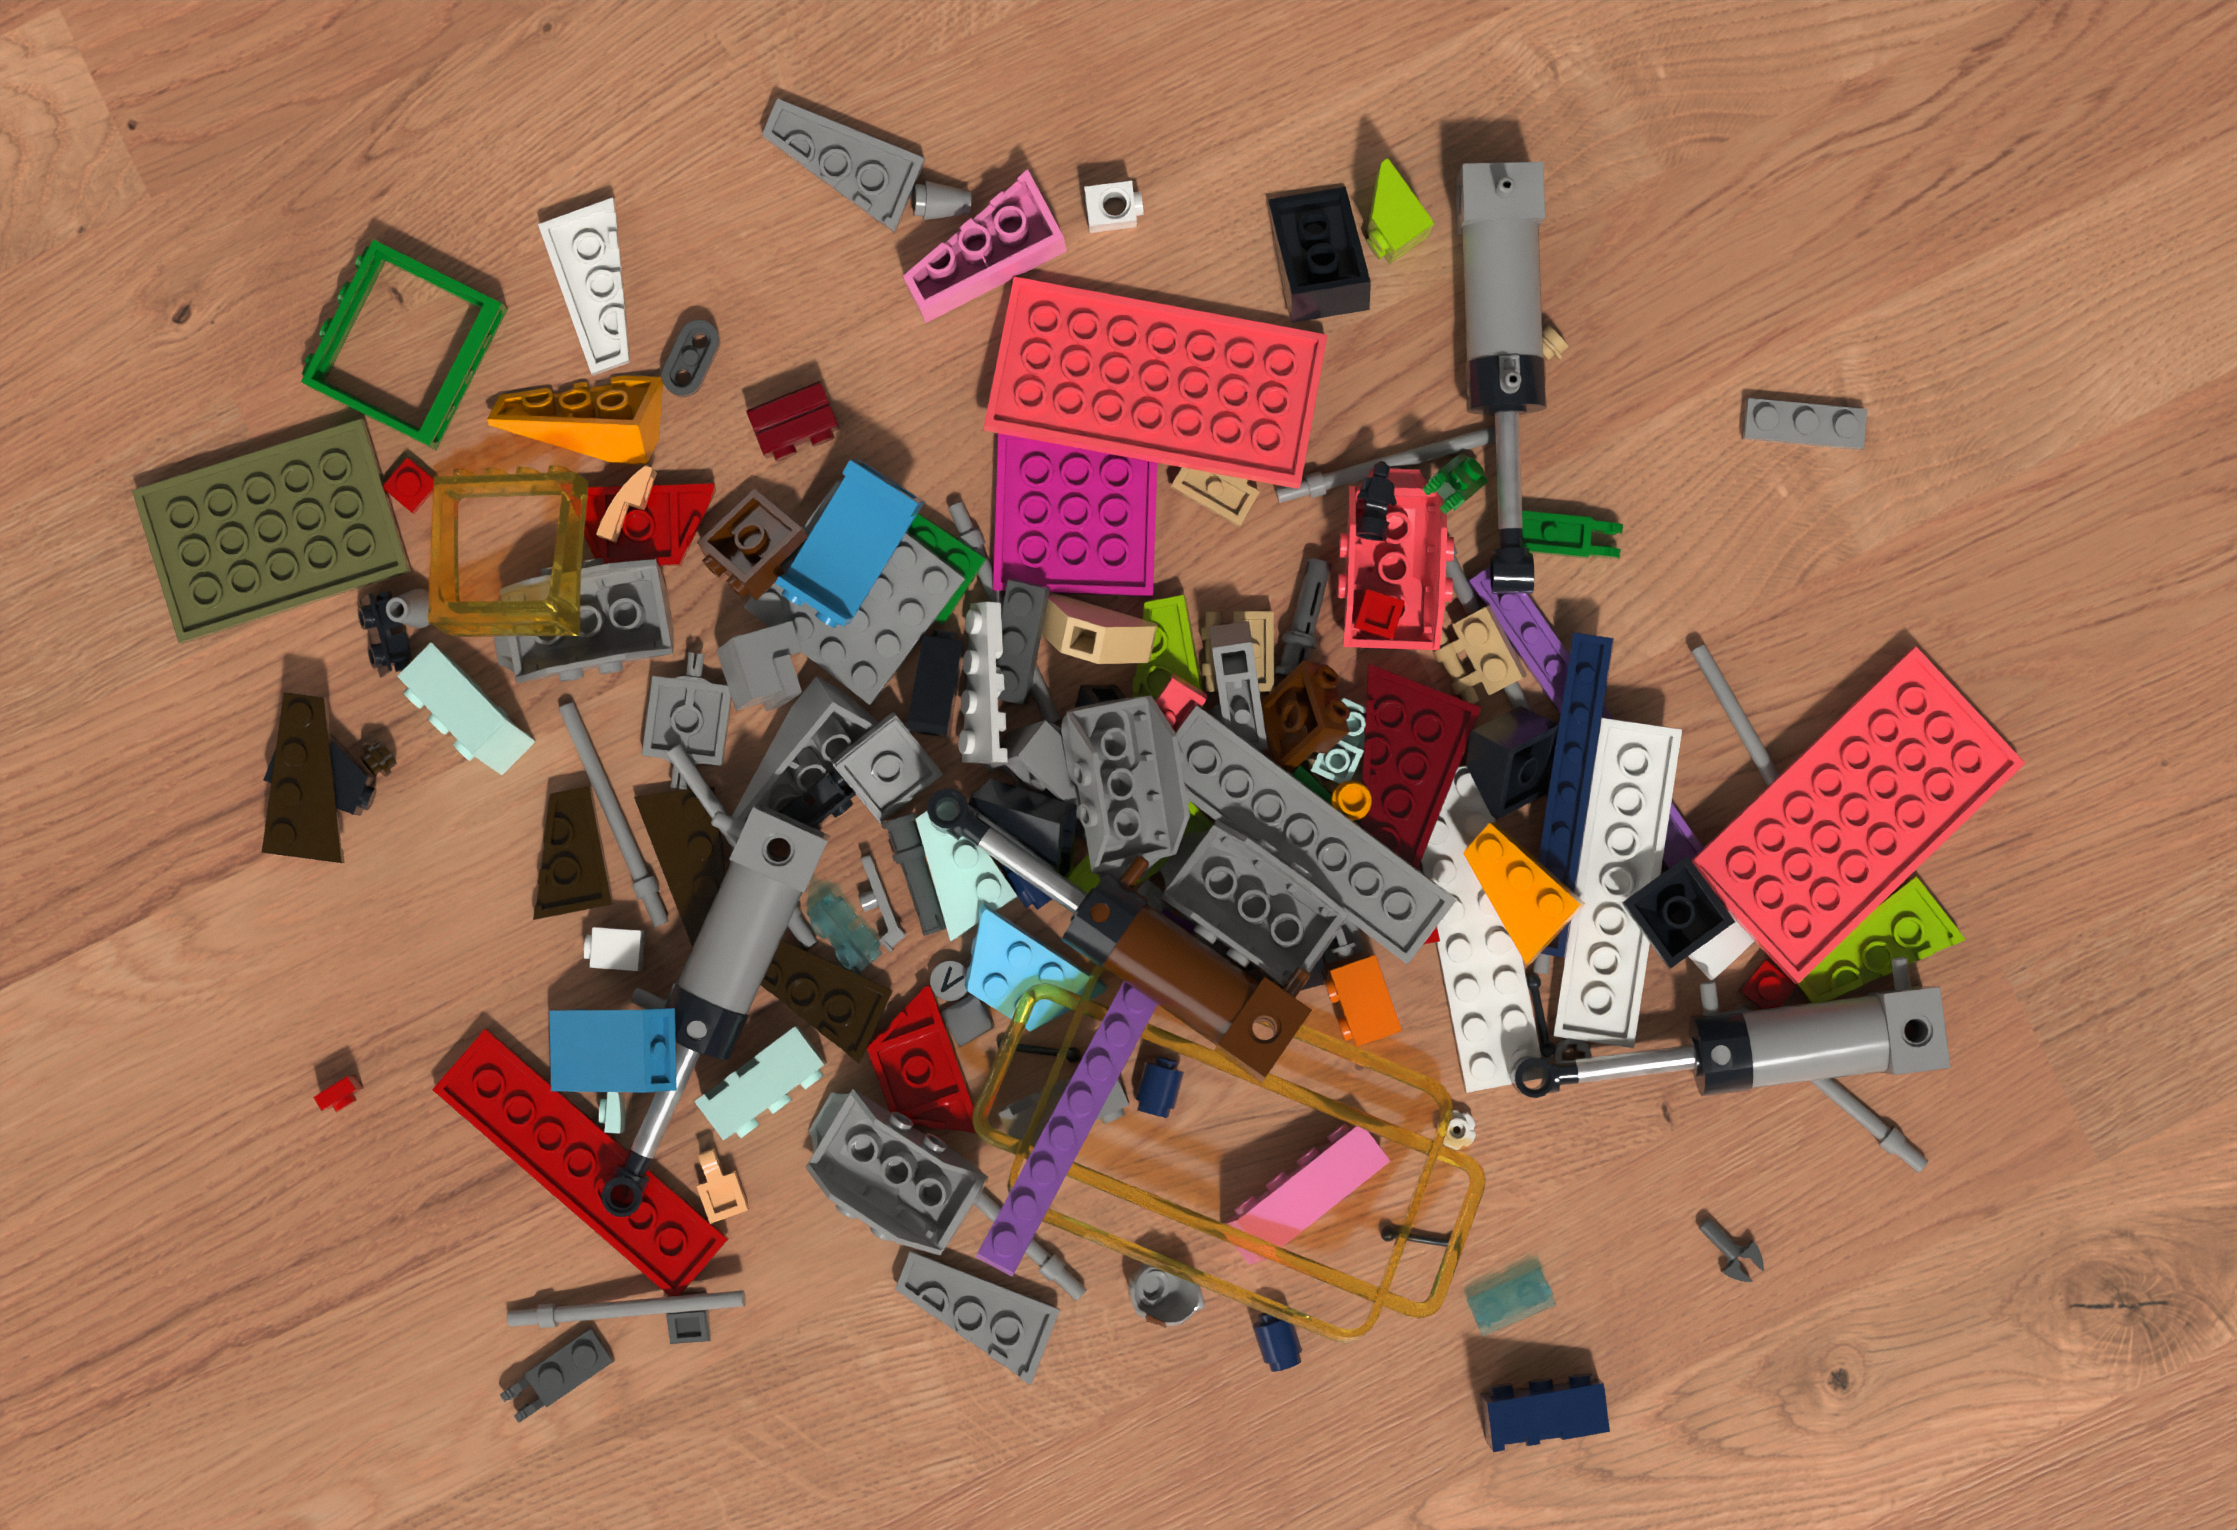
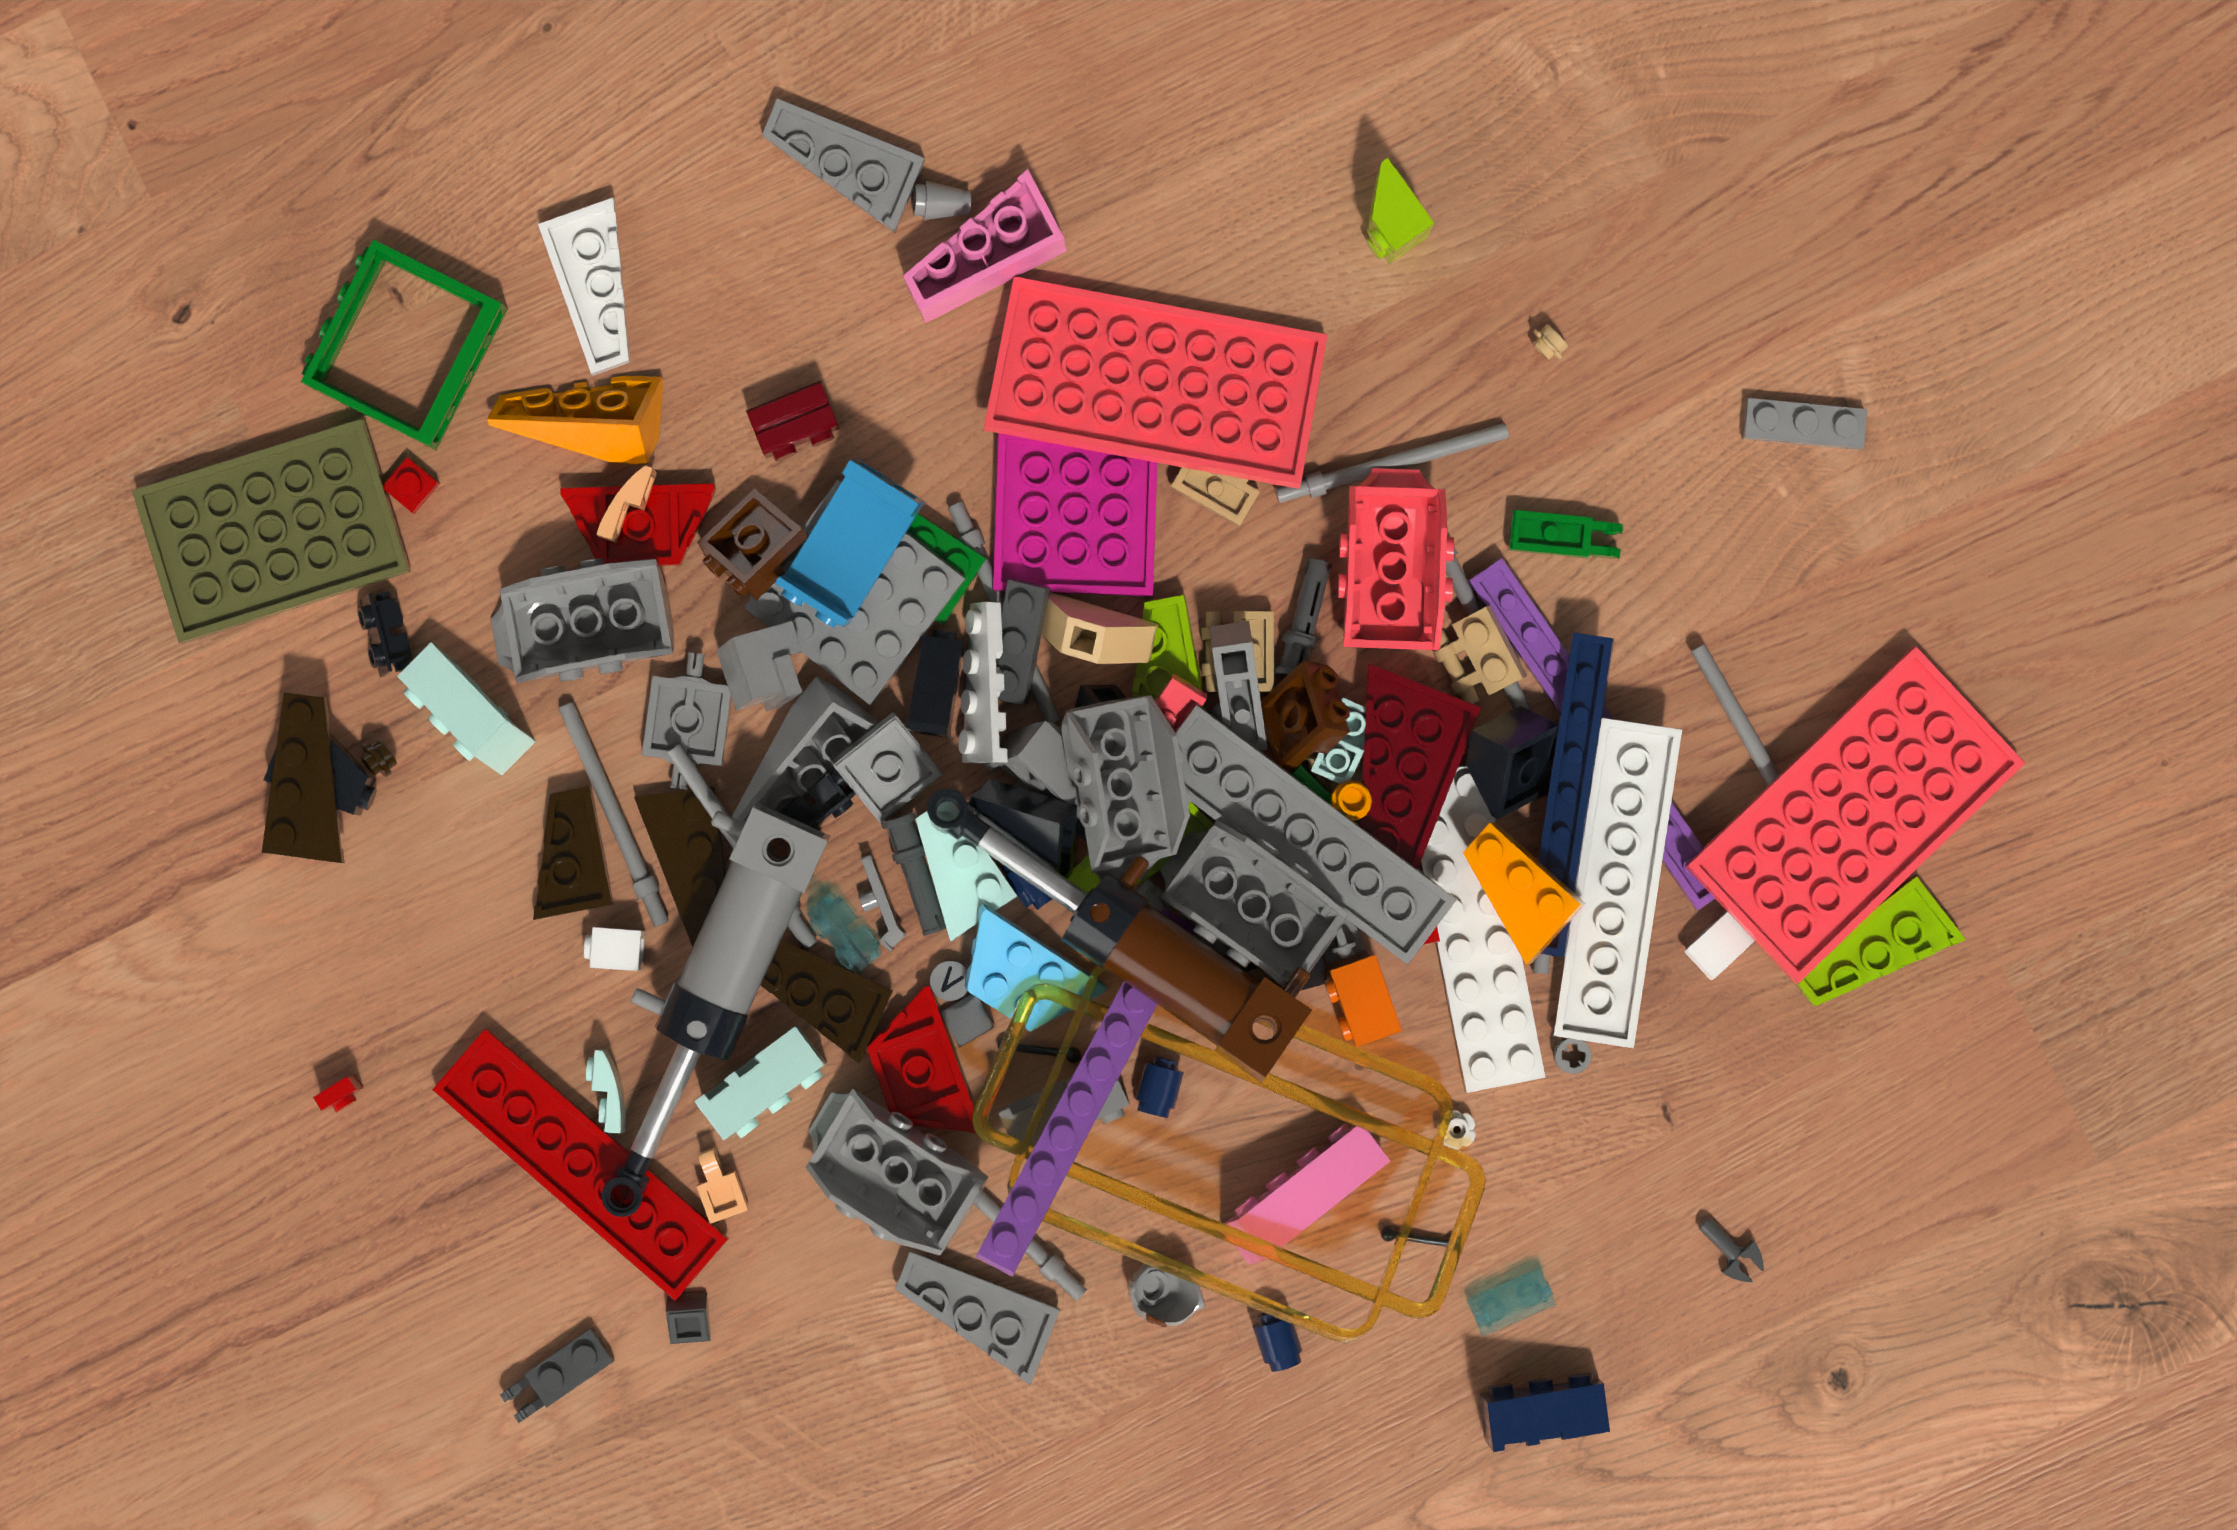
light grey cone [386,589,438,628] -> none
clear yellow windscreen [428,465,589,637] -> none
light grey bar [507,1290,746,1328] -> none
dark azure panel [549,1008,677,1093] -> none
dark grey plate [662,320,720,397] -> none
white brick [1084,181,1144,233] -> none
black slope [1268,187,1371,323] -> none
red plate [1353,589,1405,640] -> none
black piece [1356,461,1397,541] -> none
green hinge [1422,452,1489,515] -> none
light grey piece [1456,162,1547,594] -> none
light grey piece [1510,957,1951,1098] -> none
black hinge [1526,974,1555,1057] -> none
black slope [1622,856,1735,969] -> none
light grey bar [1738,1004,1928,1173] -> none
red plate [1739,960,1797,1009] -> none

